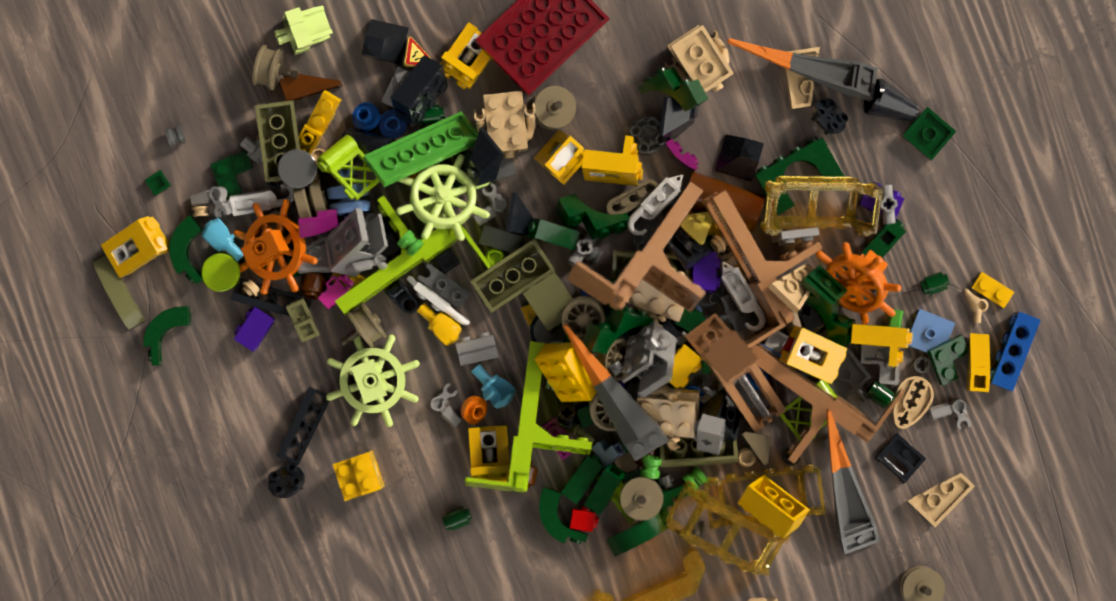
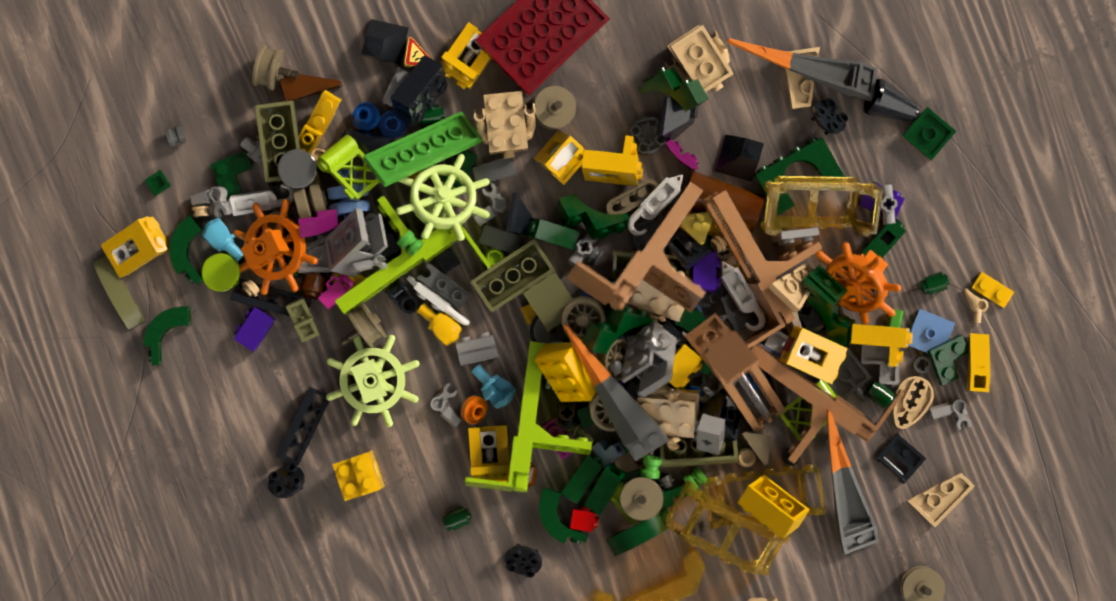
yellowish green piece [274,6,333,55] -> none
black slope [467,127,504,186] -> none
blue brick [990,311,1041,392] -> none
none -> black plate [505,543,542,578]

